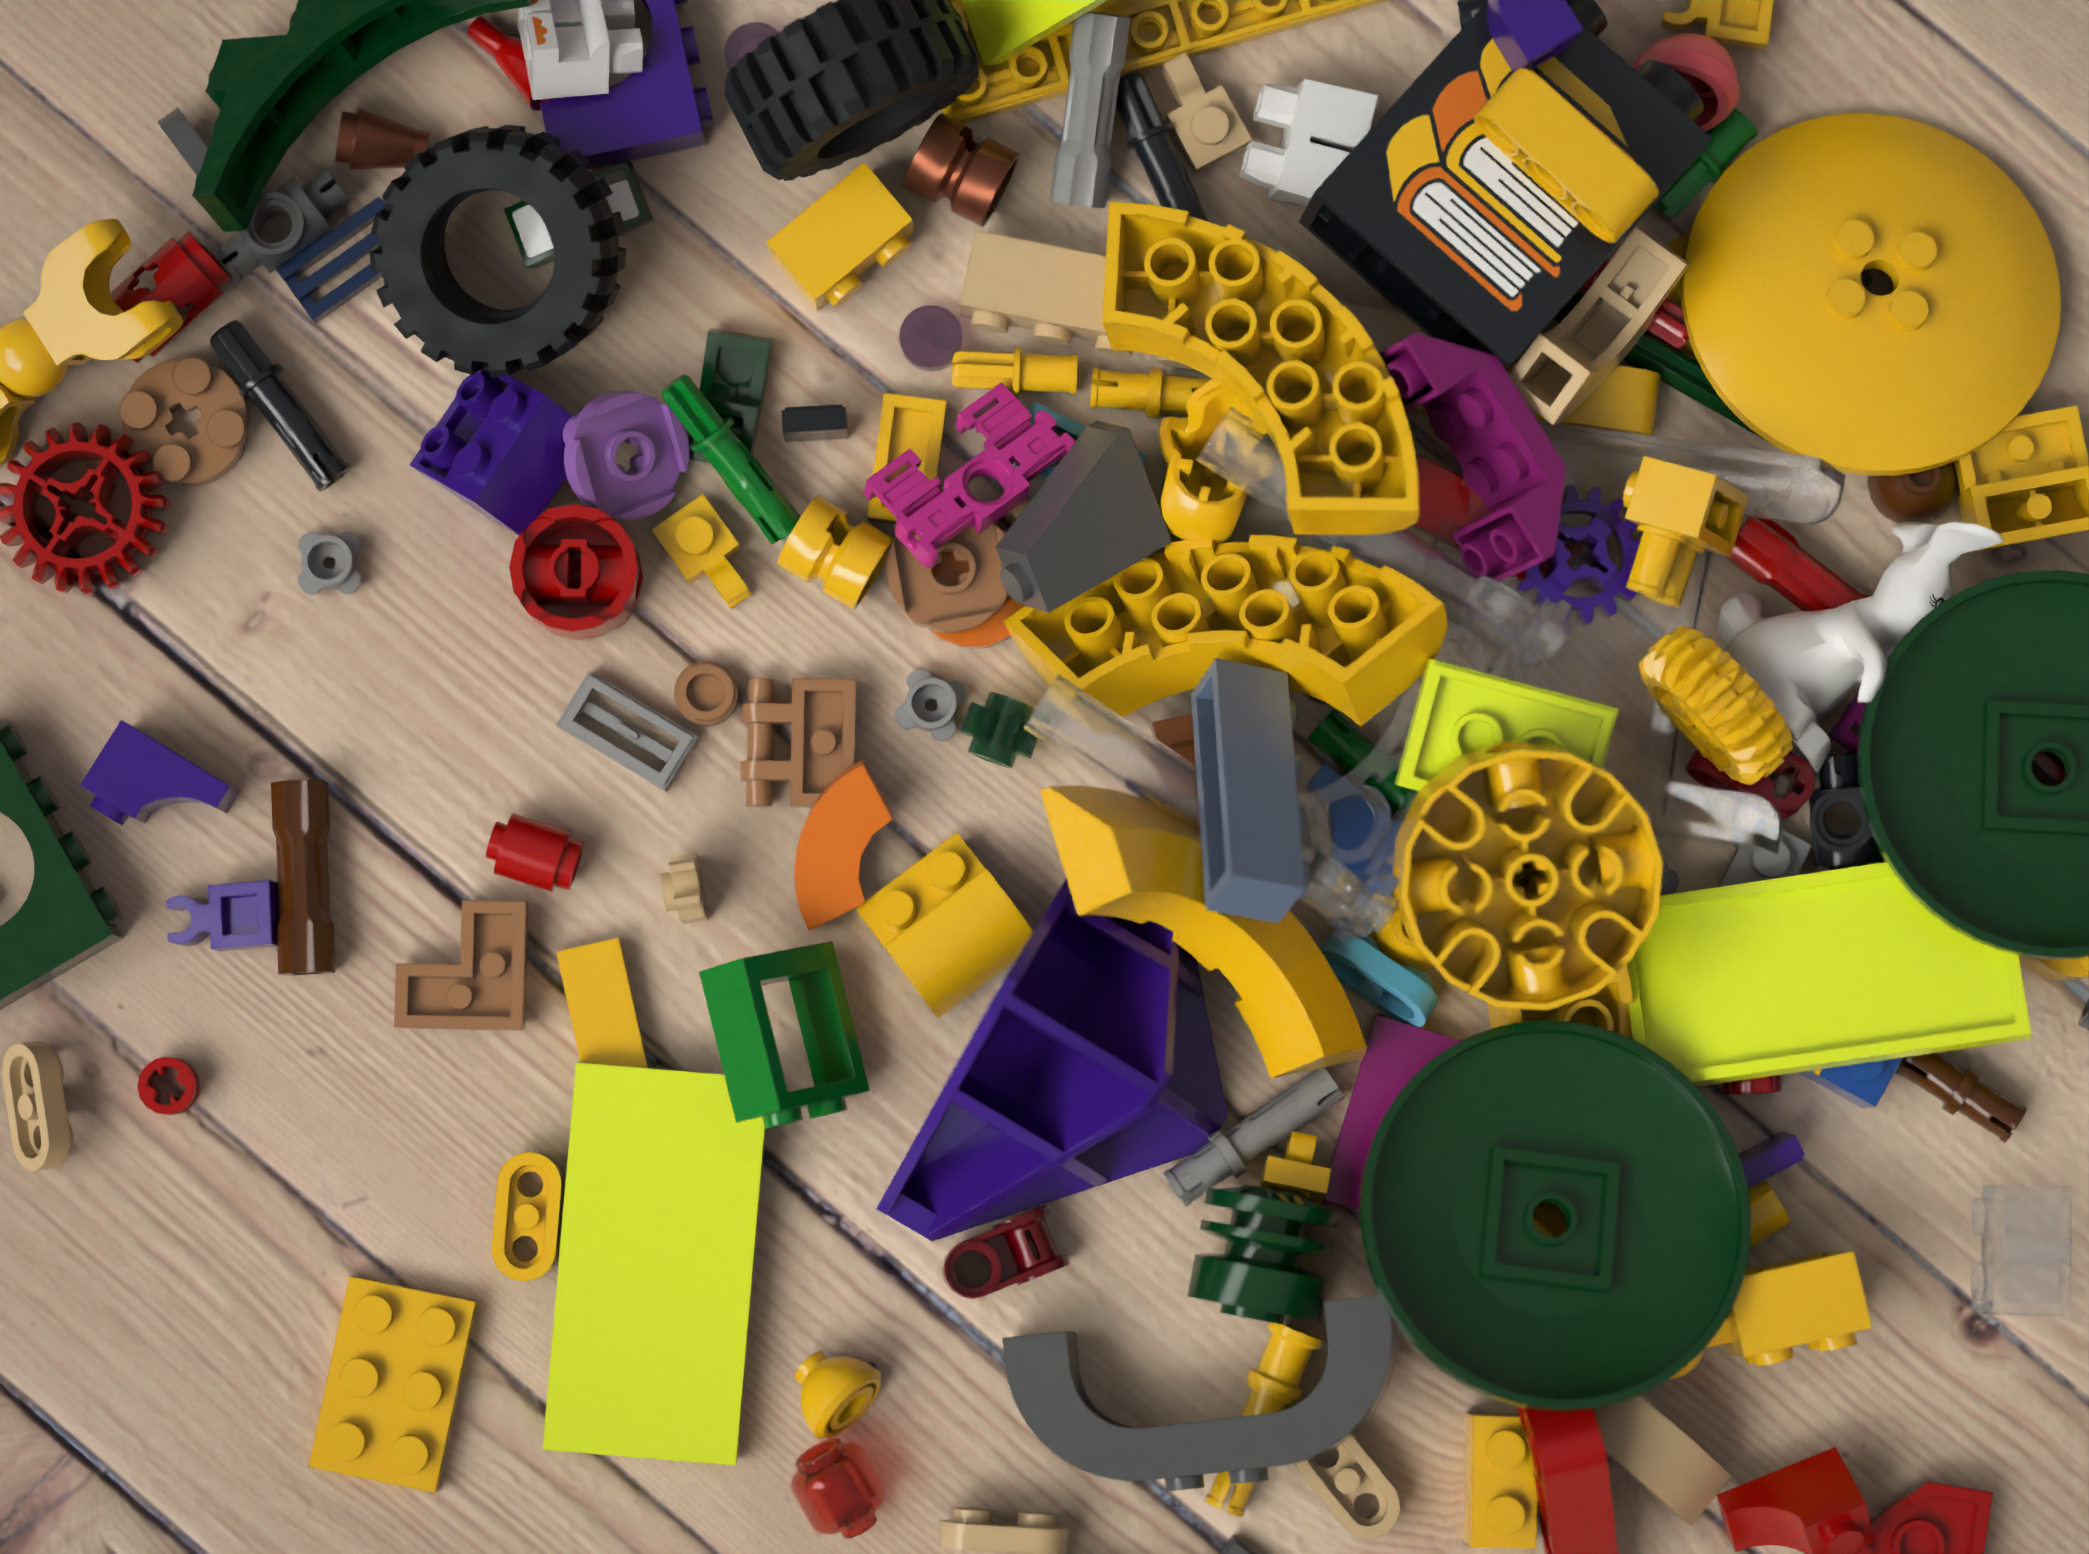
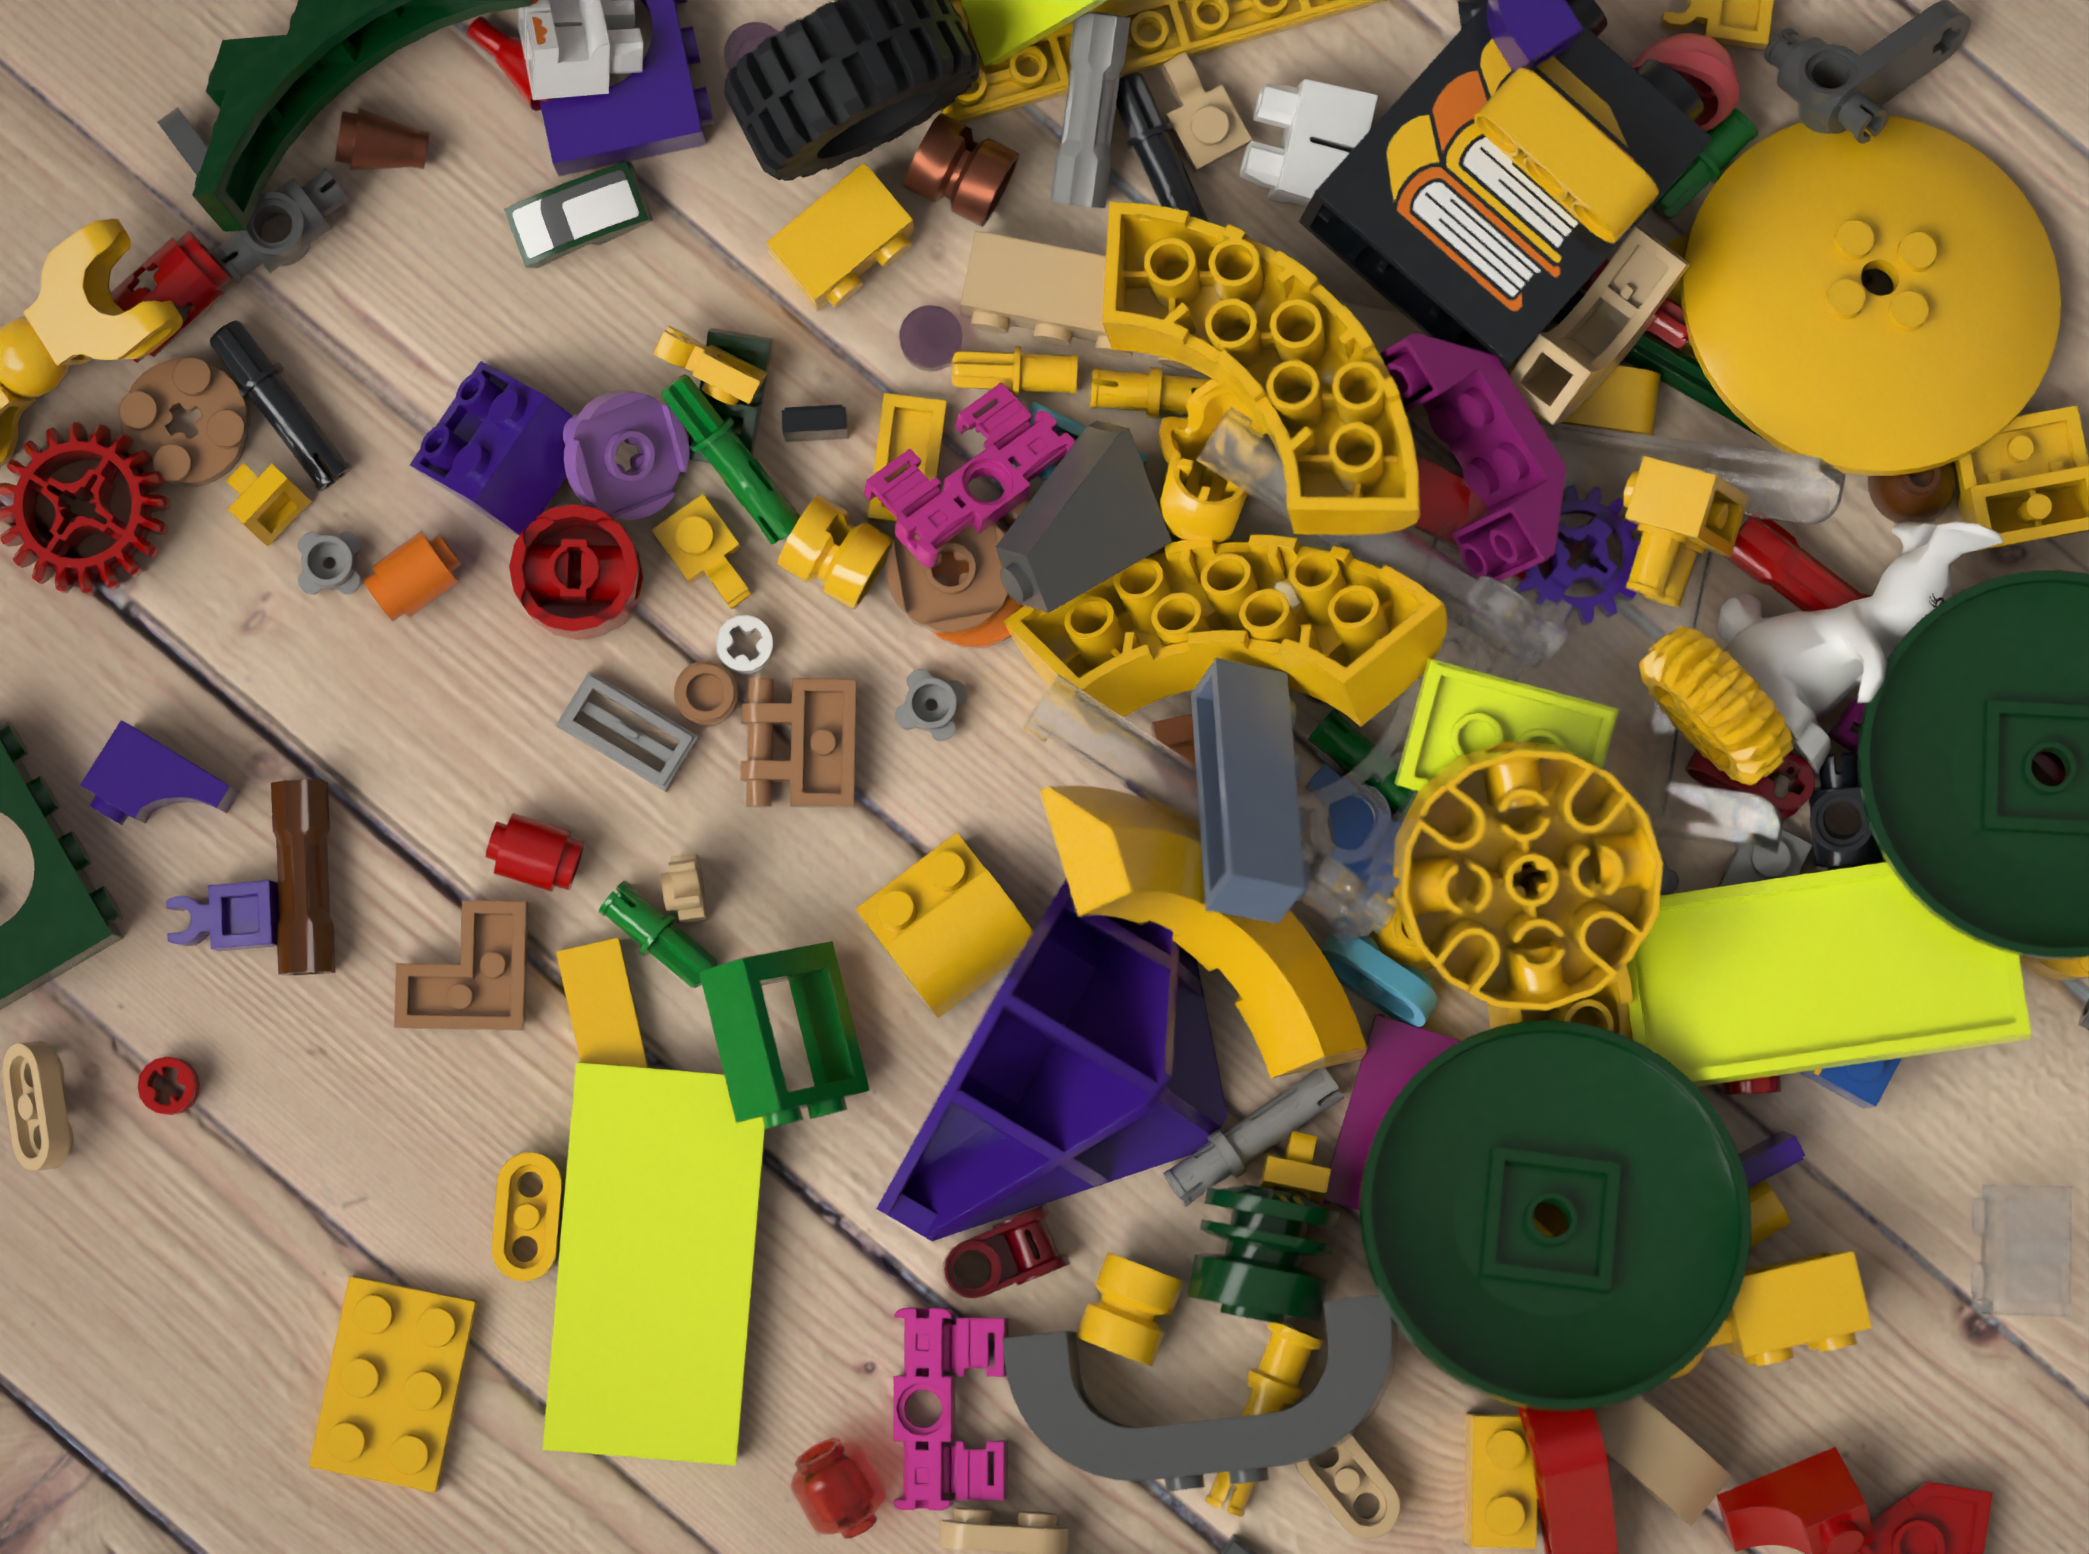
dark blue tile [276,197,386,324] -> none
black tyre [370,125,626,377] -> none
orange tile [794,759,893,931] -> none
yellow brick [794,1351,881,1438] -> none
clear green gear [960,692,1041,769] -> none
reddish brown pin [1895,1053,2027,1143] -> none
none -> yellow tile [226,463,312,547]
none -> orange brick [363,531,462,622]
none -> green axle [599,880,717,988]
none -> yellow plate [653,326,767,406]
none -> white bush [716,615,773,675]
none -> dark pink piece [893,1308,1008,1510]
none -> yellow wheel [1075,1252,1184,1366]
none -> dark grey piece [1764,0,1970,144]

